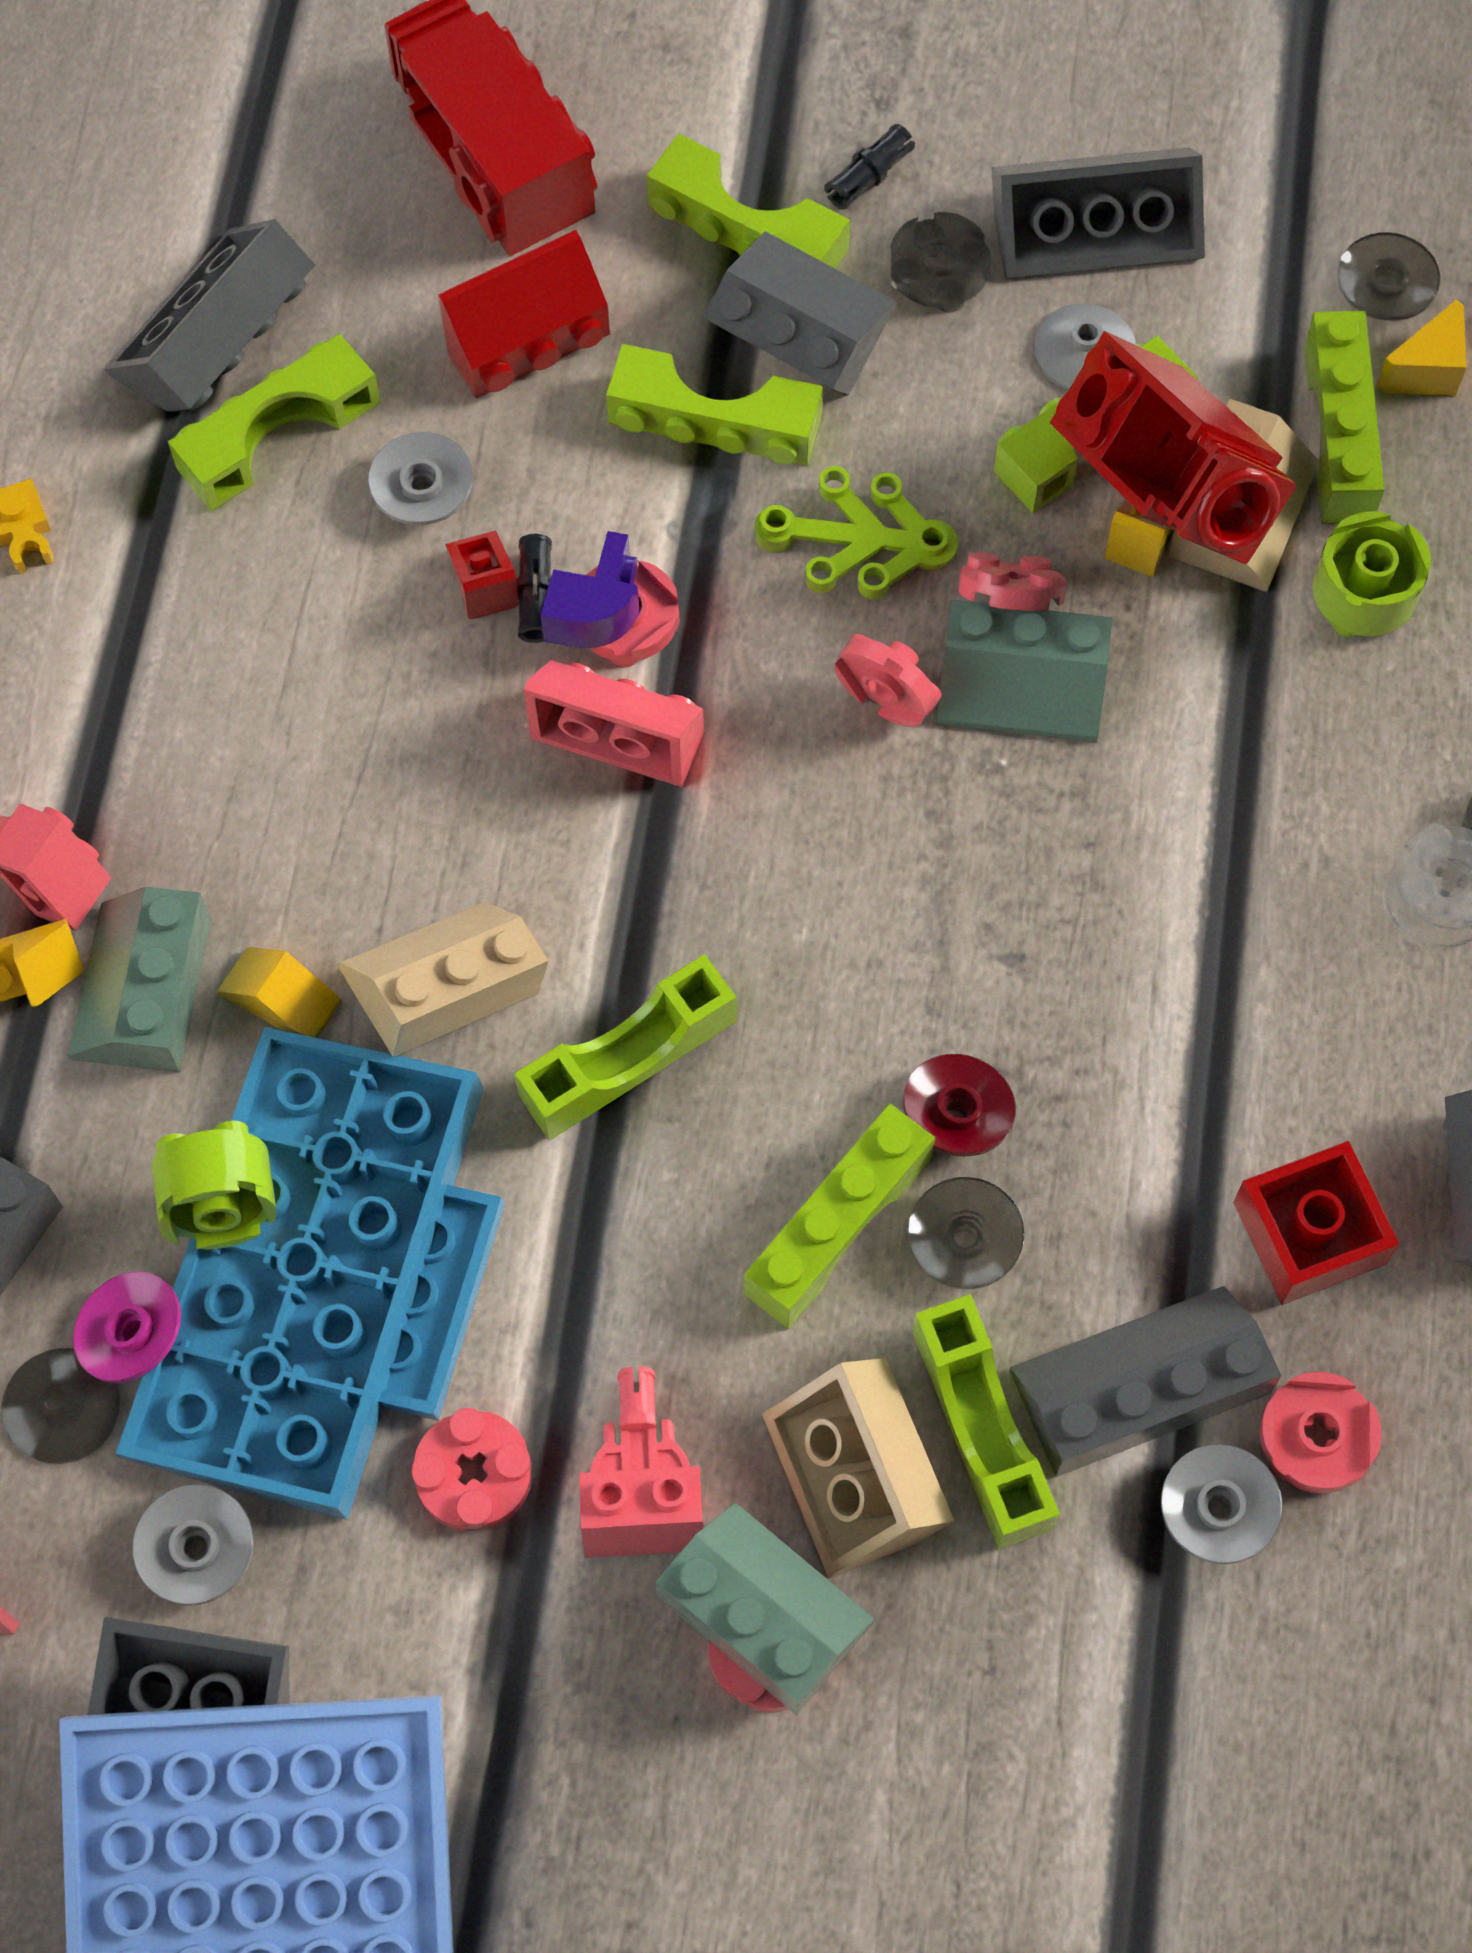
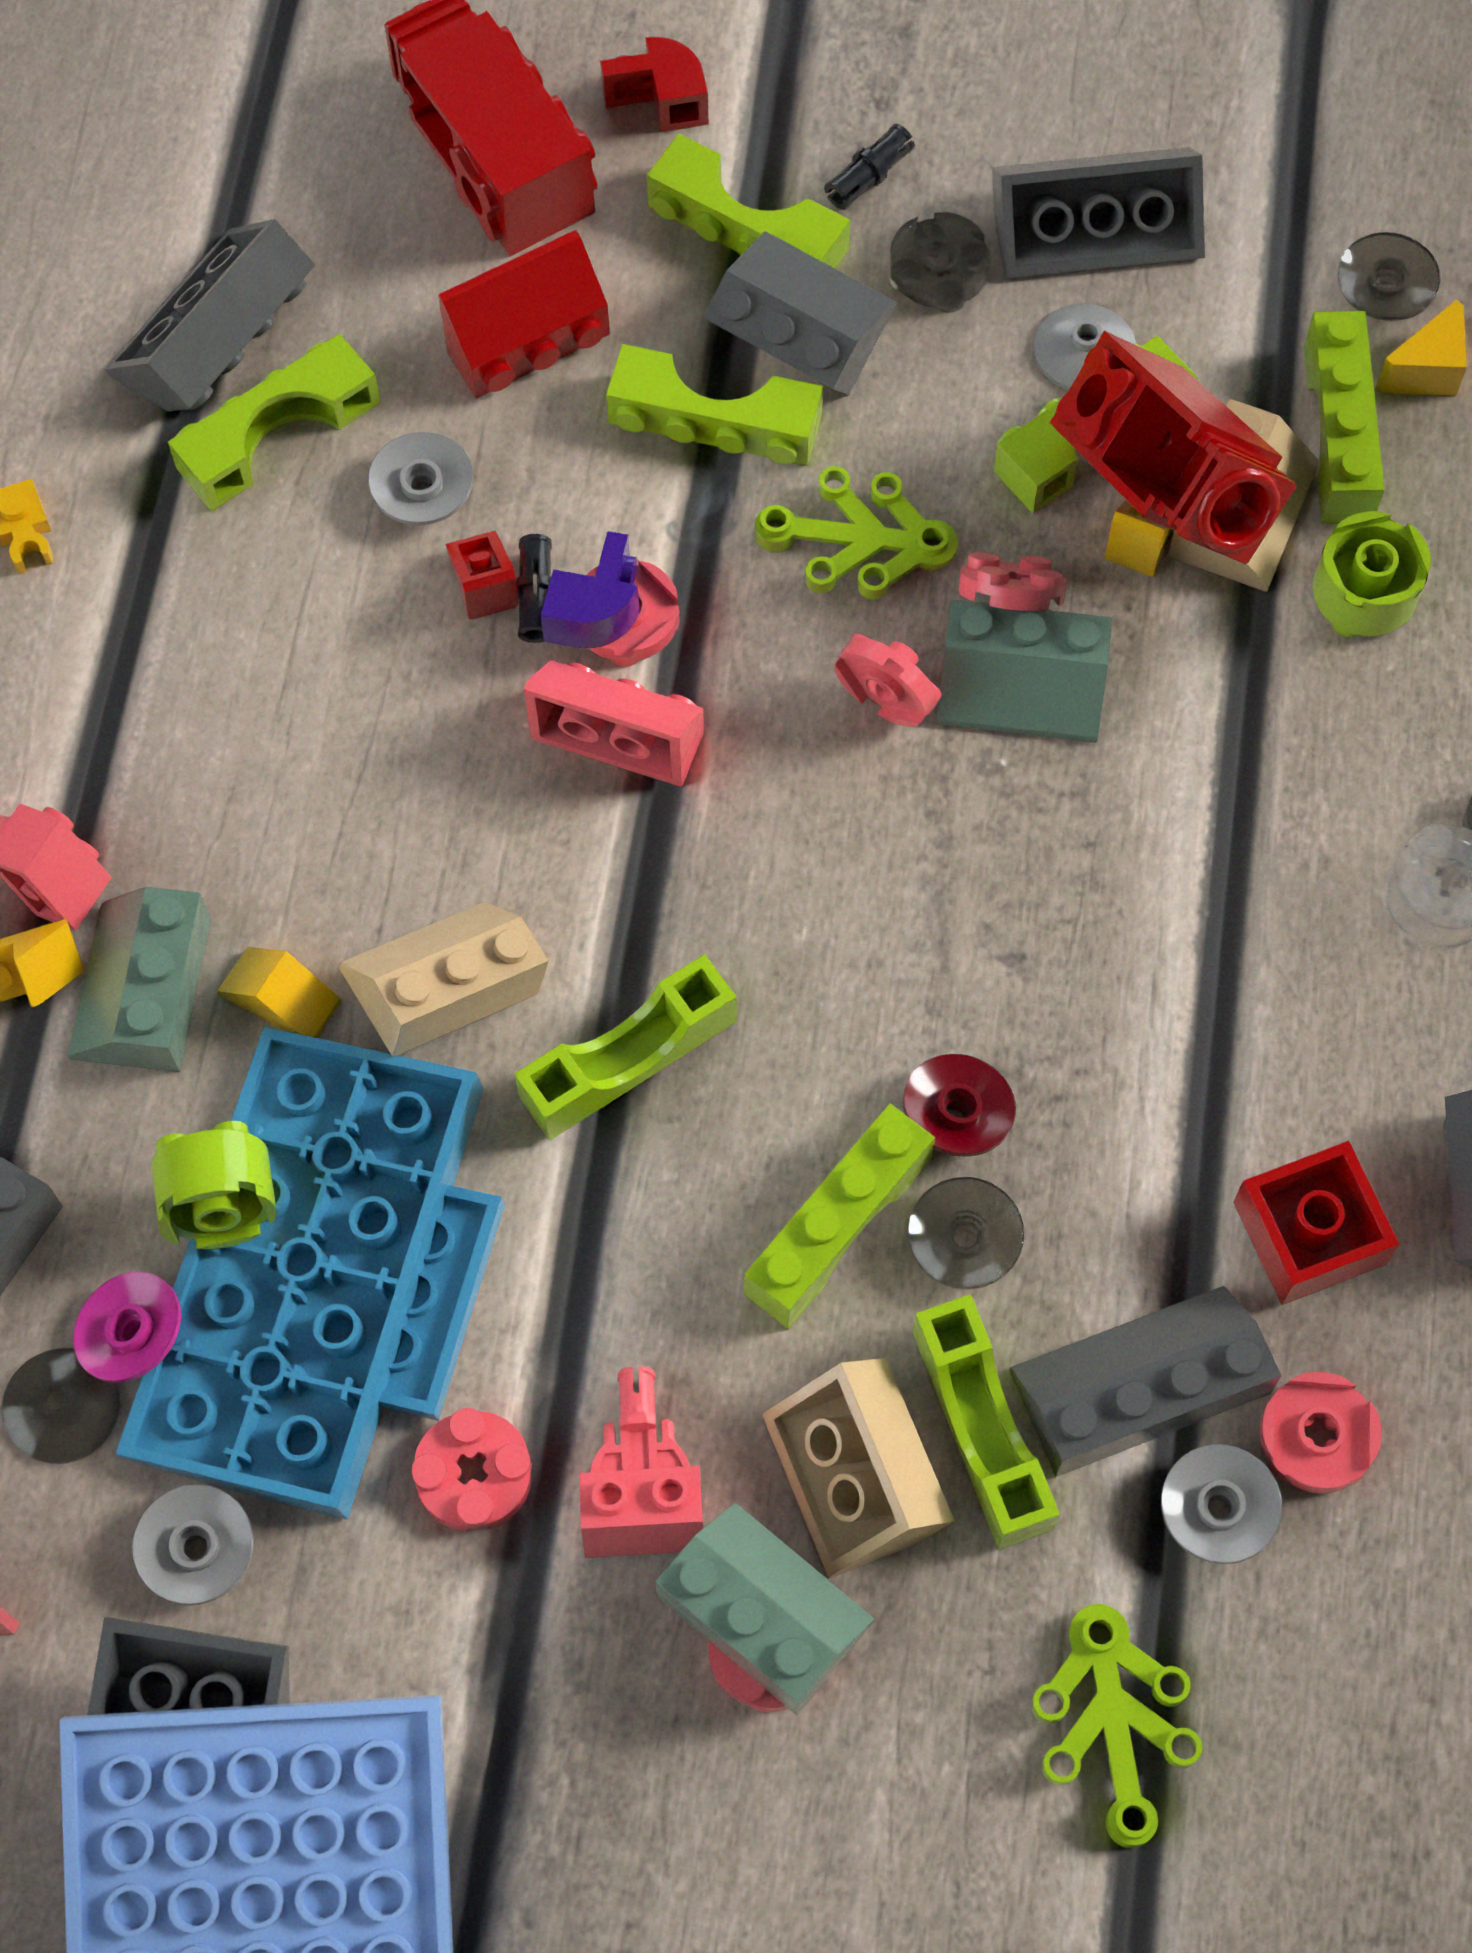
none -> red brick [600,37,709,132]
none -> lime plant [1031,1604,1202,1848]

